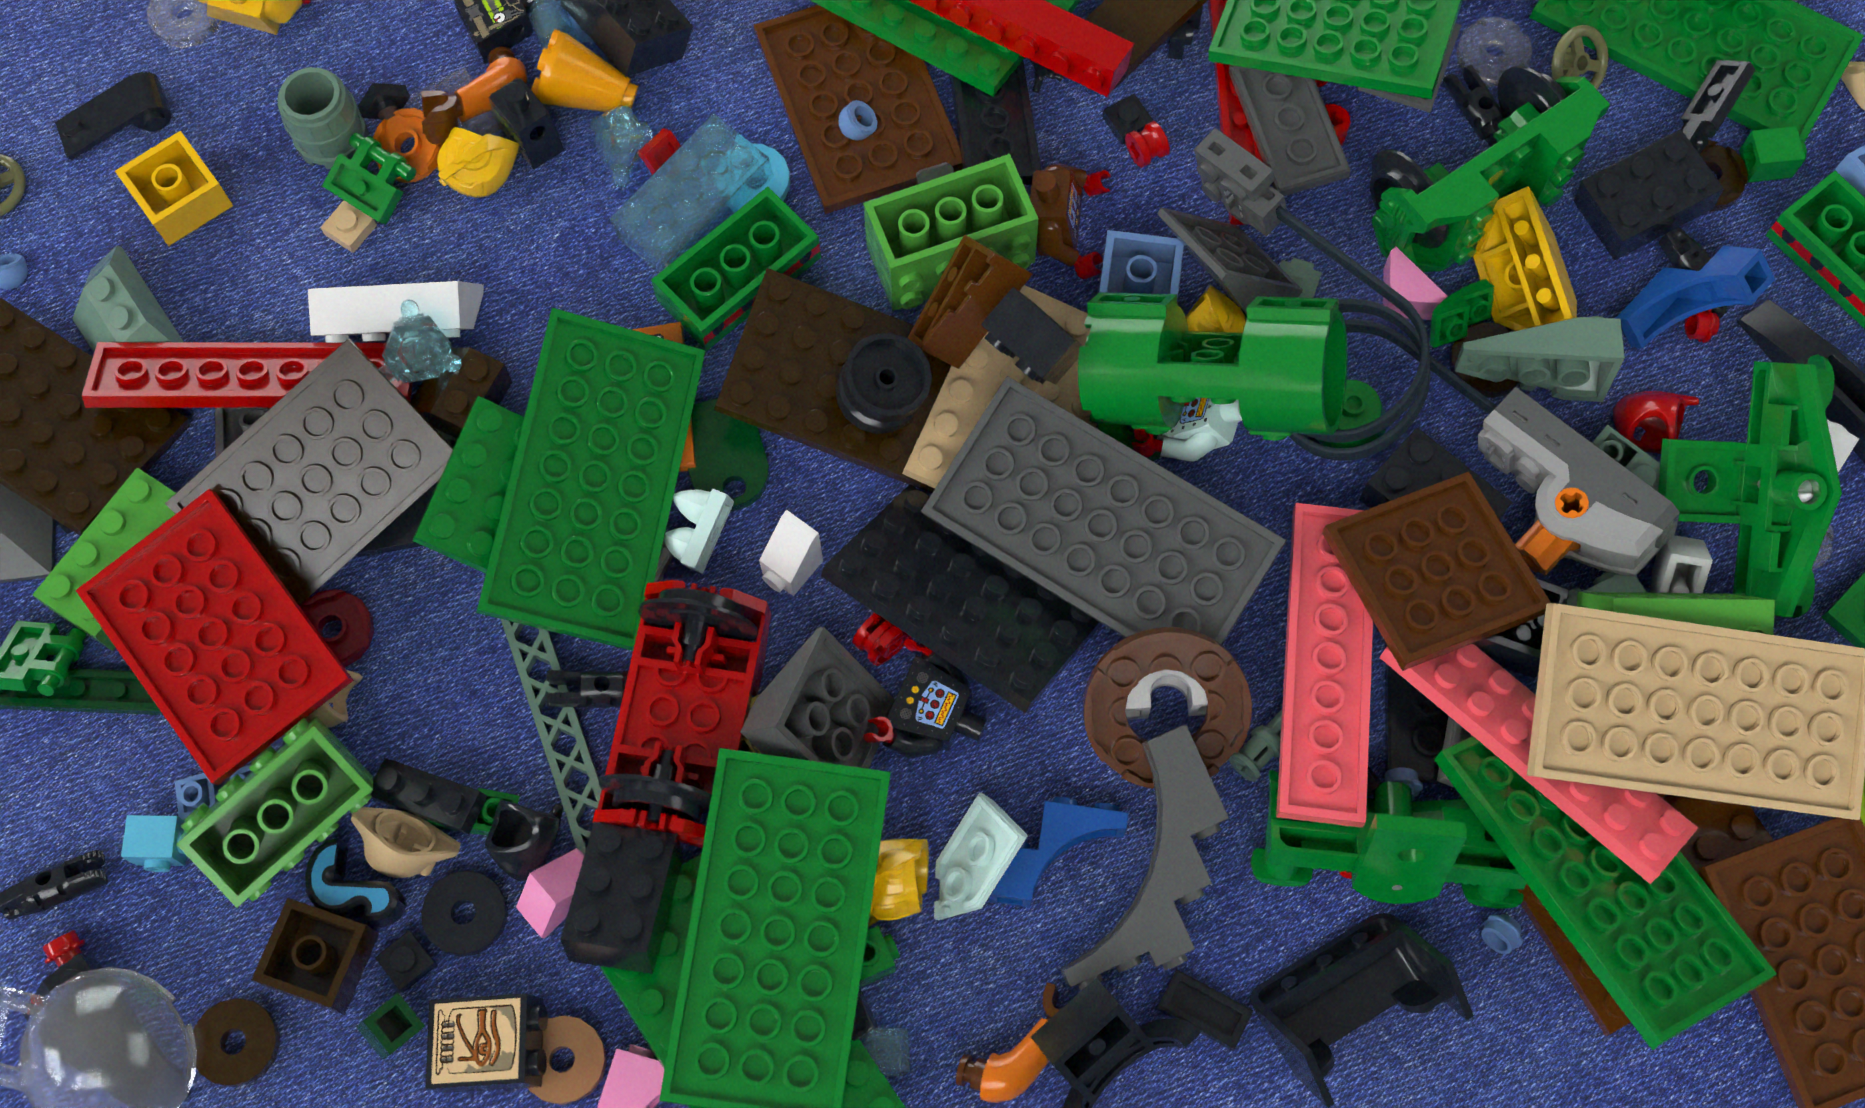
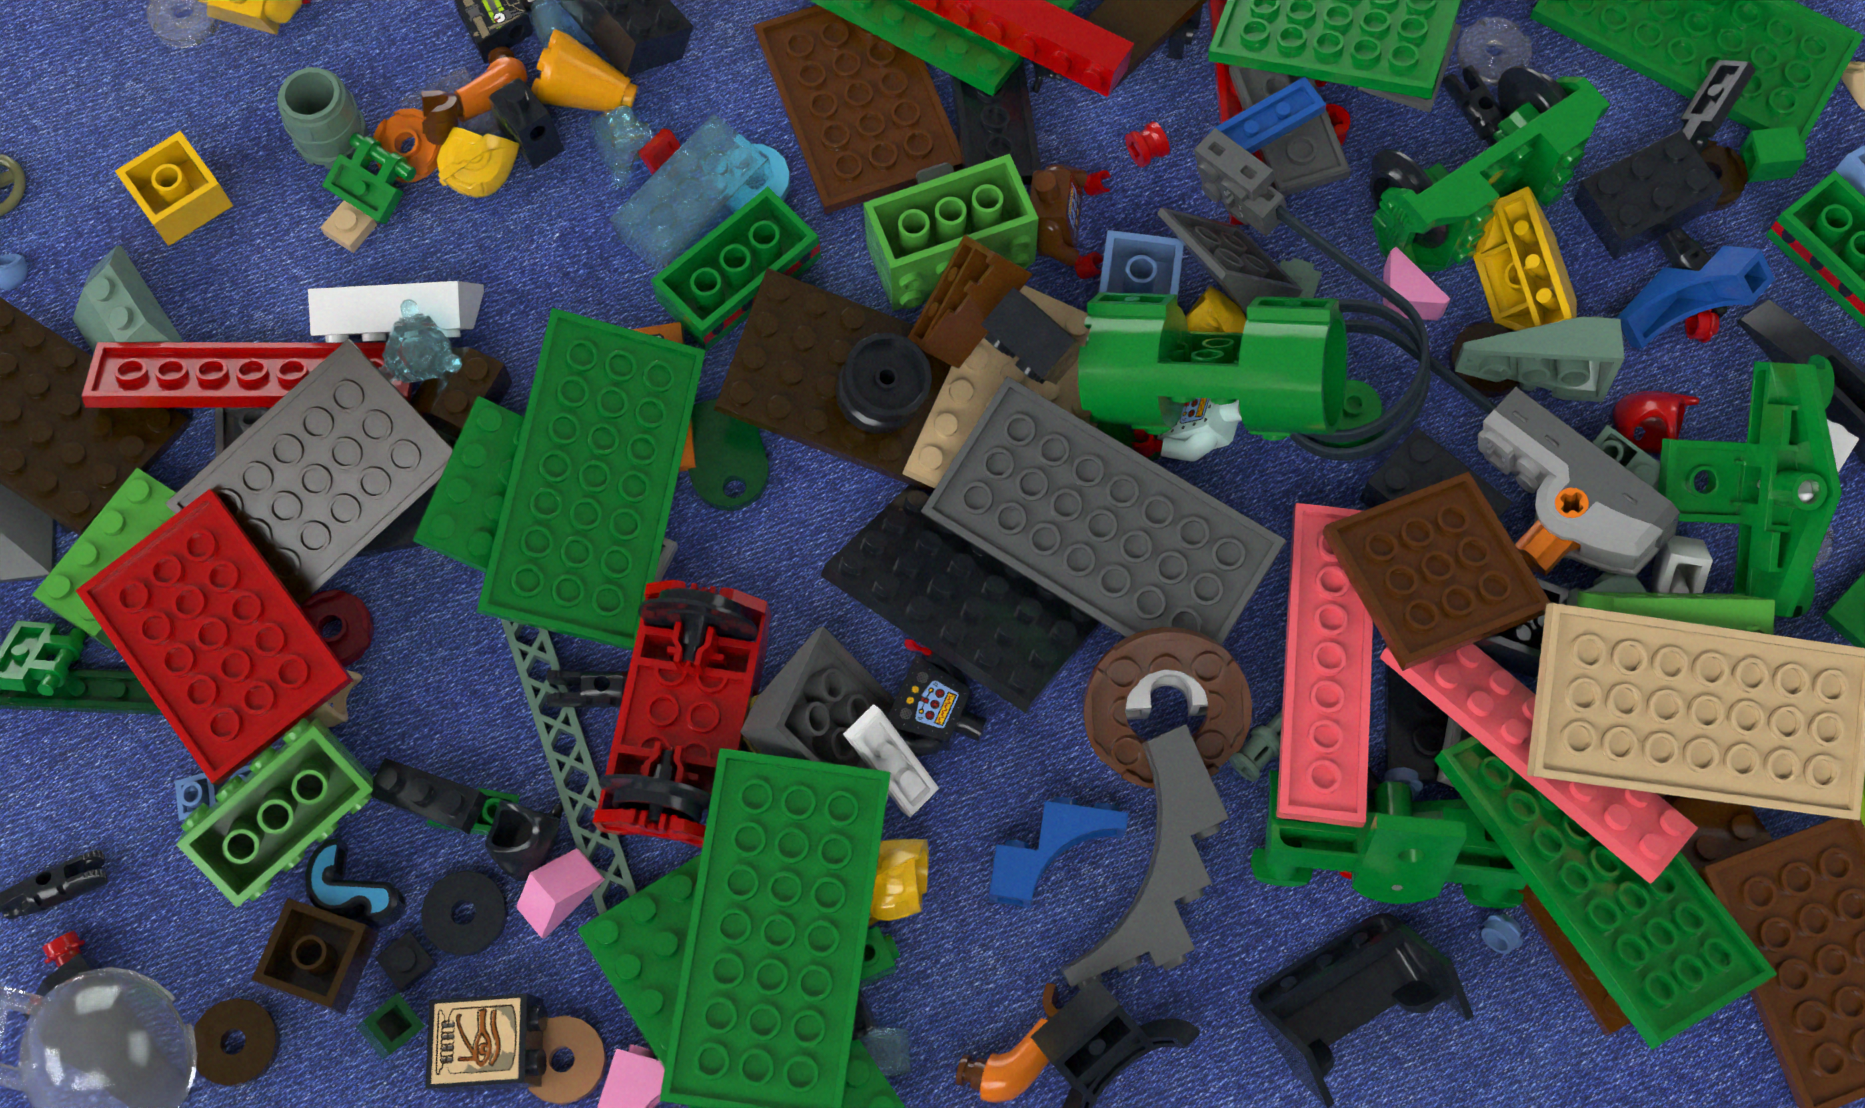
black door [55,72,172,160] -> none
medium azure brick [121,815,187,872] -> none
tan hat [351,807,461,878] -> none
black plate [358,83,410,120] -> none
black brick [560,822,683,974] -> none
light aqua tile [664,489,734,574] -> none
white slope [759,510,823,596] -> none
medium blue piece [838,100,878,140] -> none
red wheel [852,613,912,666] -> none
light aqua tile [934,792,1028,920] -> none
black plate [1102,93,1154,145] -> none
black tile [1156,969,1254,1051] -> none
green slope [1429,279,1494,348] -> none
olive piece [1551,25,1608,89] -> none
none -> white tile [843,705,939,817]
none -> blue plate [1208,77,1326,154]

